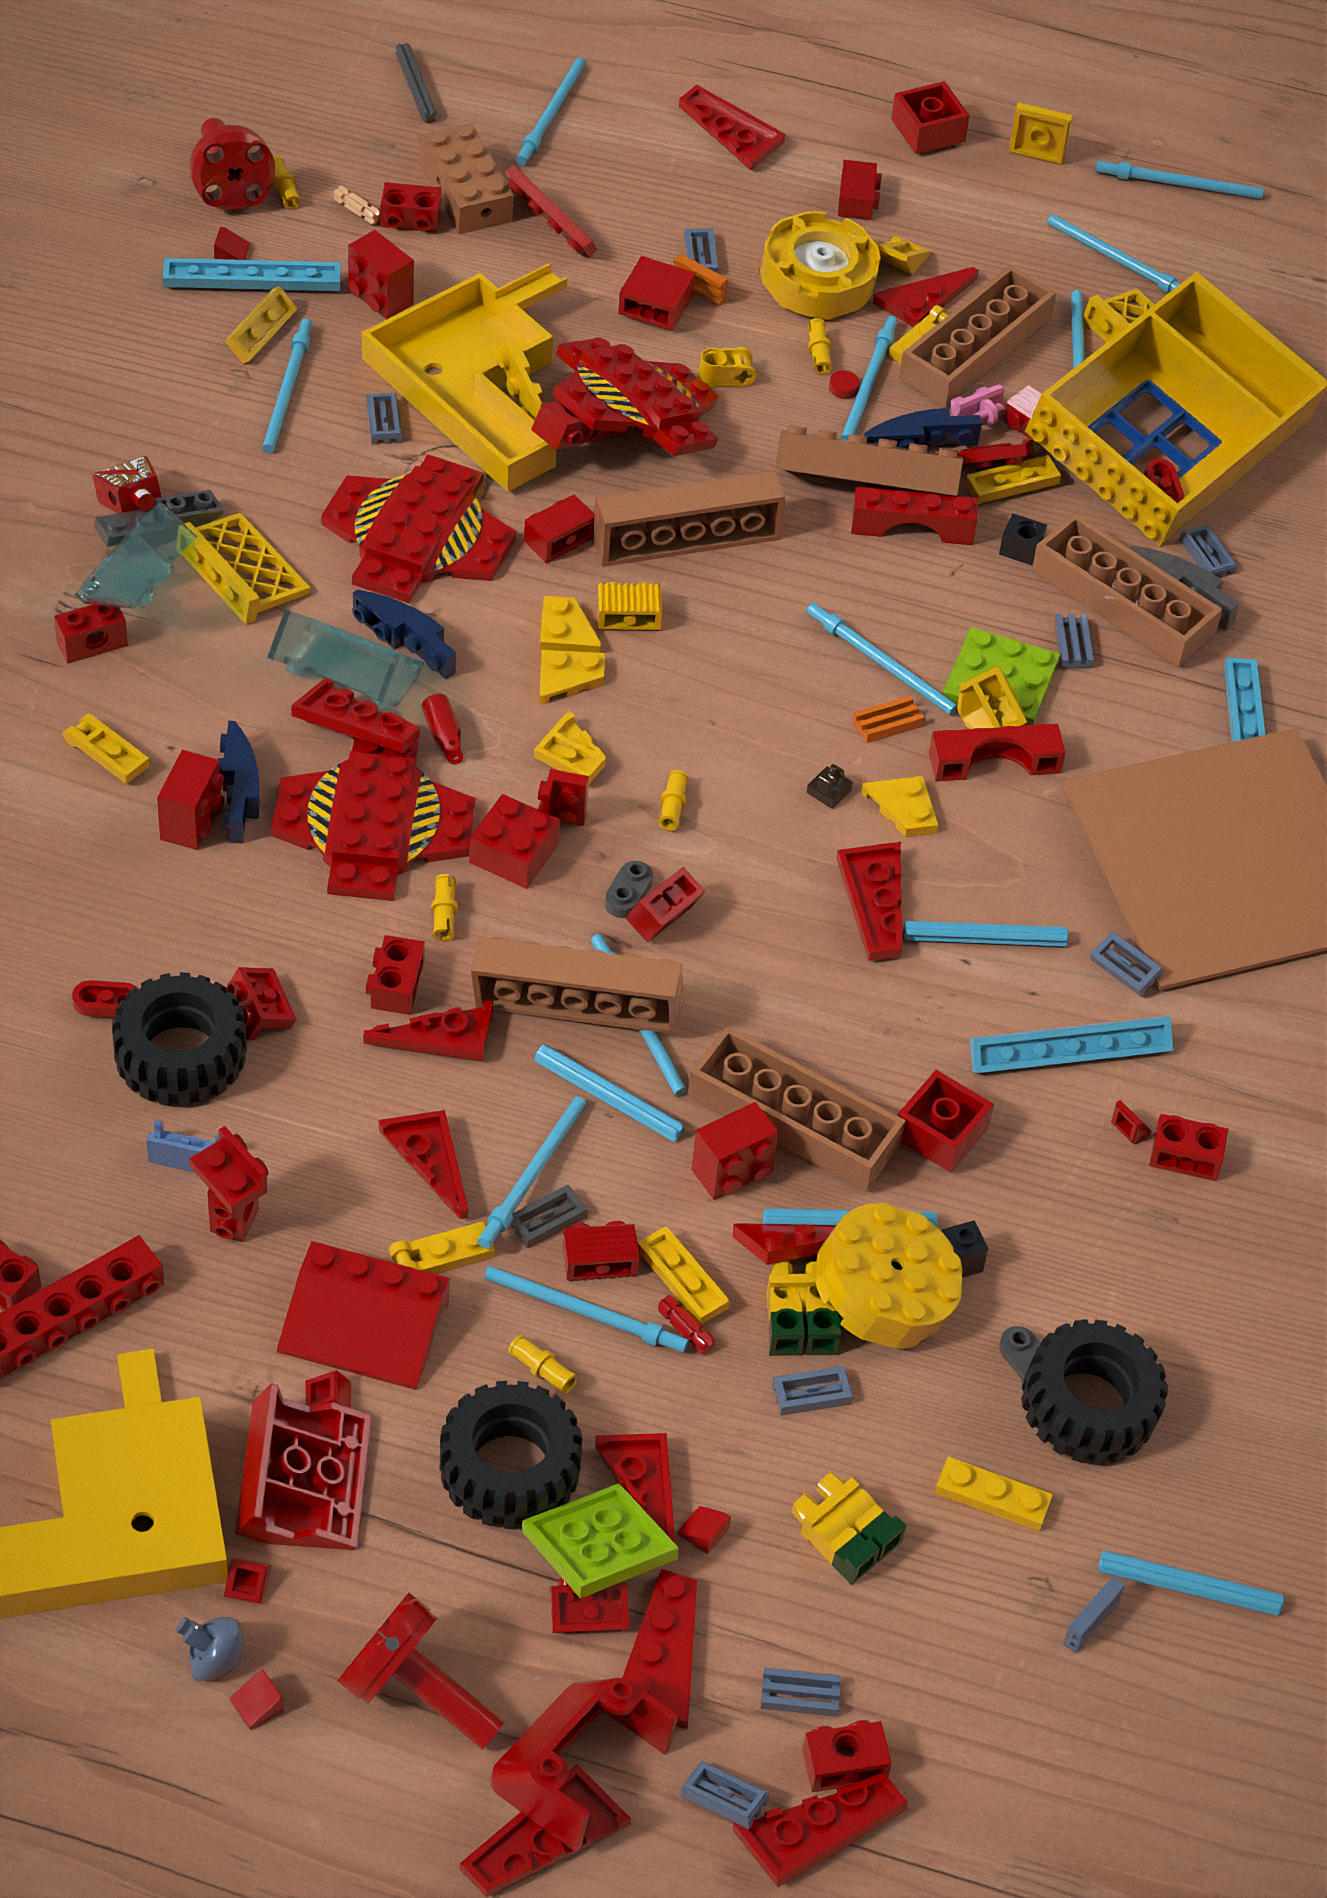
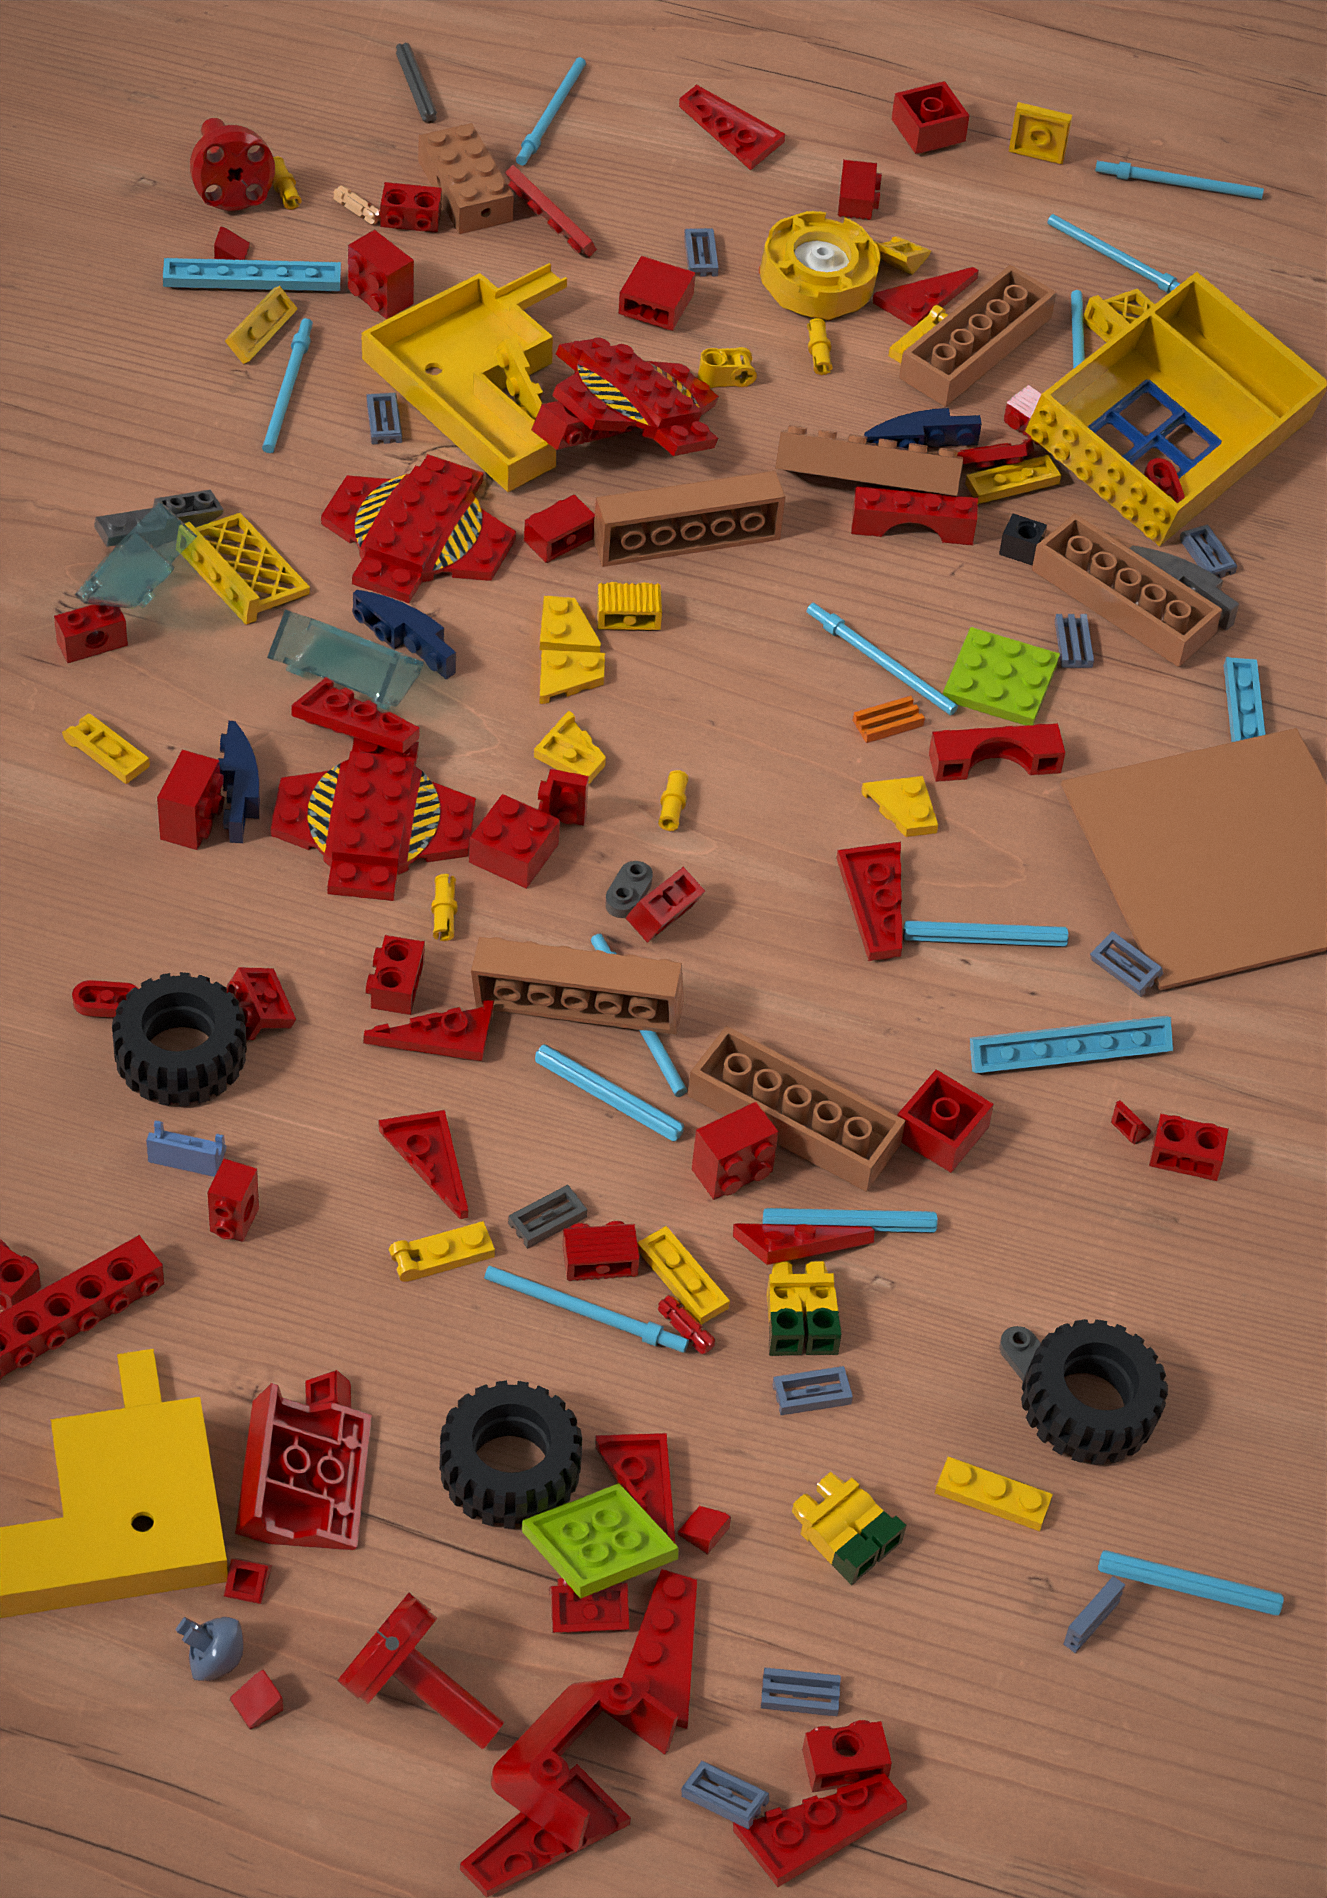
red torso [92,456,162,513] -> none
red bracket [189,1126,269,1214] -> none
red piece [277,1241,450,1390] -> none
red piece [421,693,463,764] -> none
medium azure bar [477,1096,586,1249] -> none
yellow pin [508,1334,578,1394] -> none
orange tile [673,253,728,306] -> none
dark brown tile [807,764,853,809] -> none
yellow piece [816,1203,962,1349] -> none
red tile [829,370,859,399] -> none
medium azure bar [841,316,898,439] -> none
black brick [941,1220,989,1278] -> none
bright pink hips [951,384,1006,426] -> none
yellow slope [957,665,1027,729] -> none

